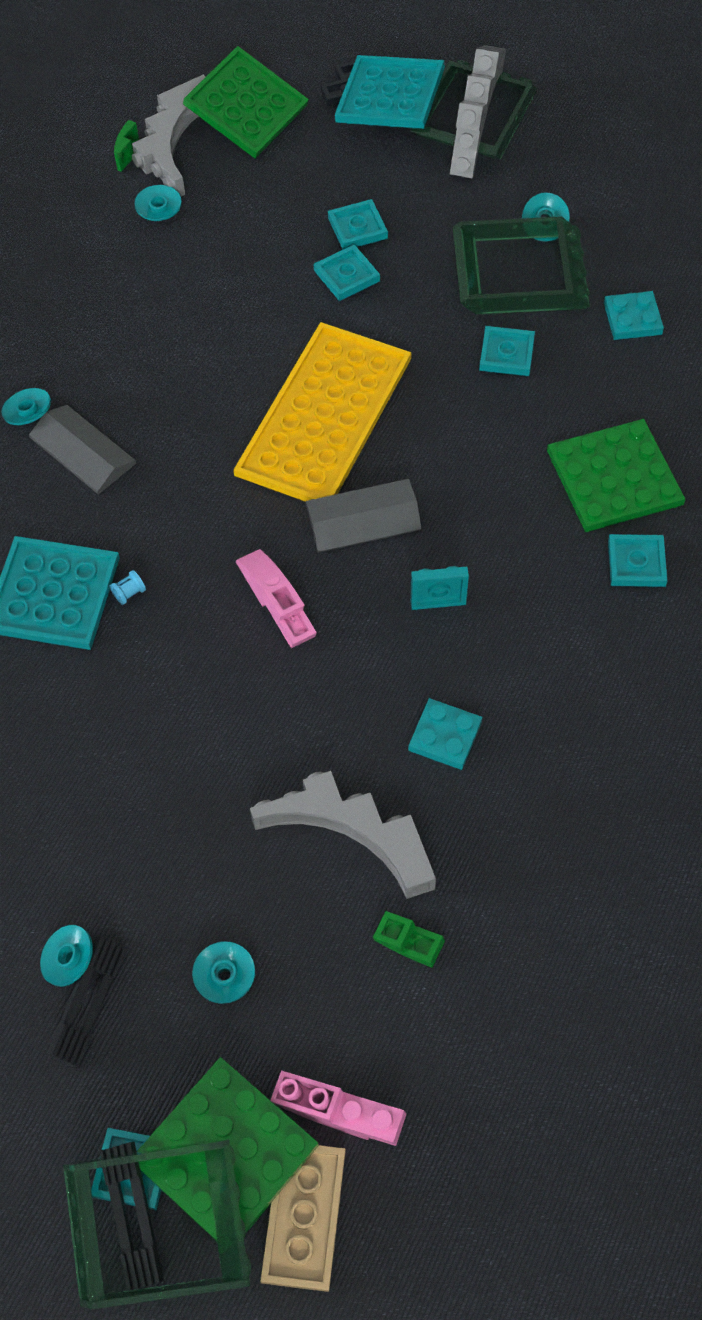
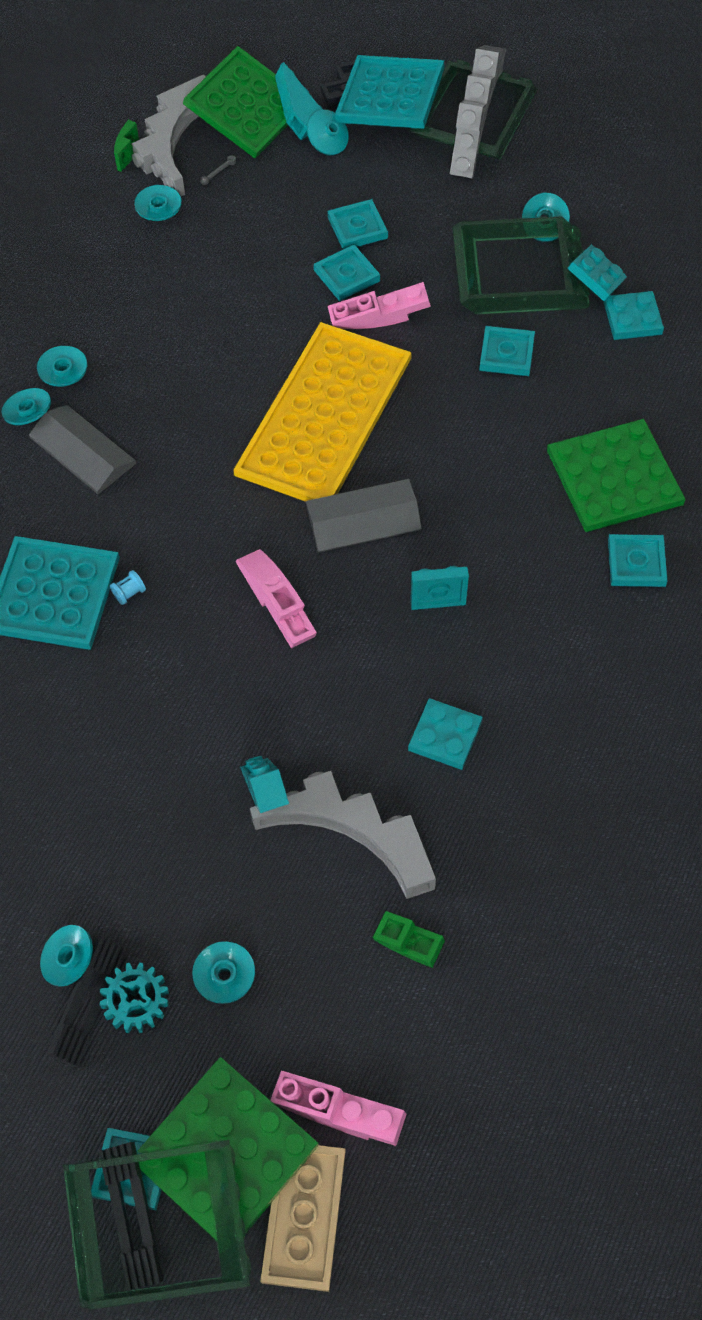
none -> teal dish [37,346,87,387]
none -> teal gear [100,963,169,1033]
none -> dark grey hinge [200,155,236,185]
none -> teal slope [240,756,289,813]
none -> teal slope [275,62,323,140]
none -> teal dish [307,110,349,155]
none -> bright pink slope [328,282,431,329]
none -> teal plate [567,244,627,301]

